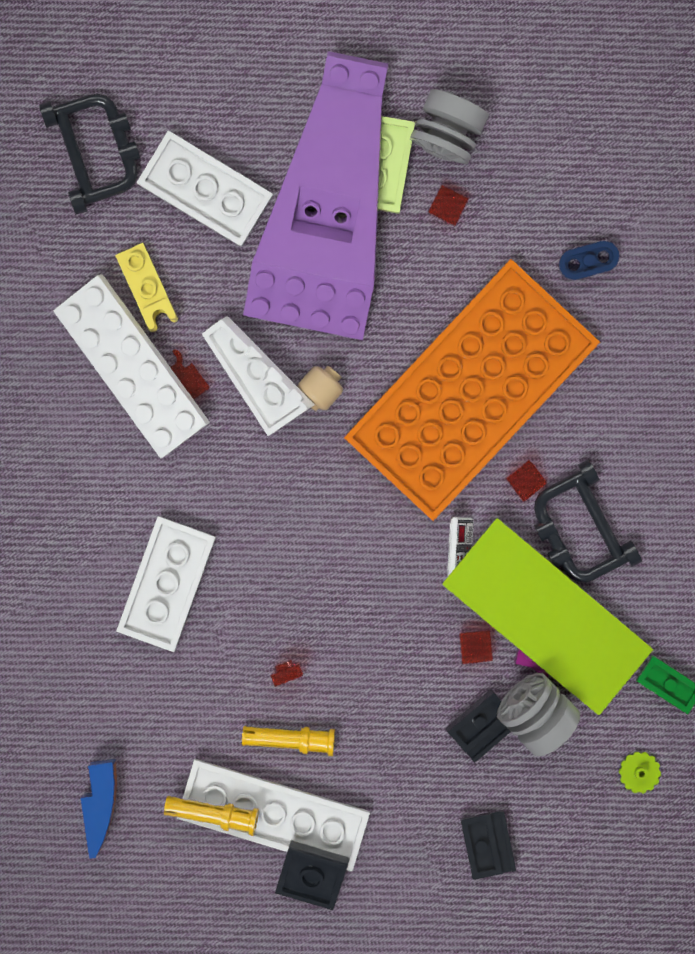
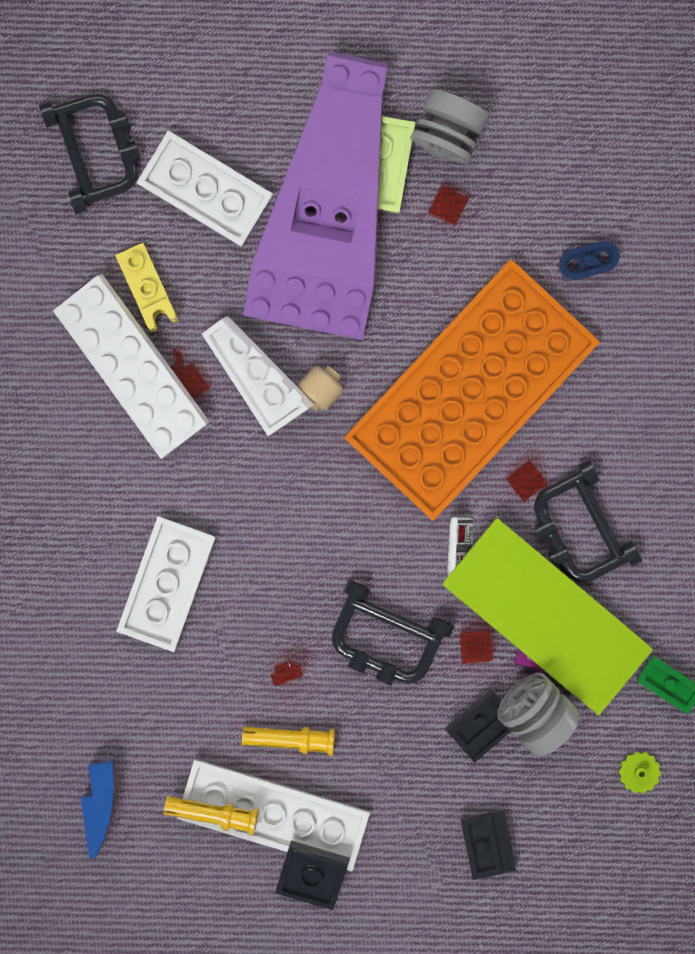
none -> black bar [331,580,455,685]

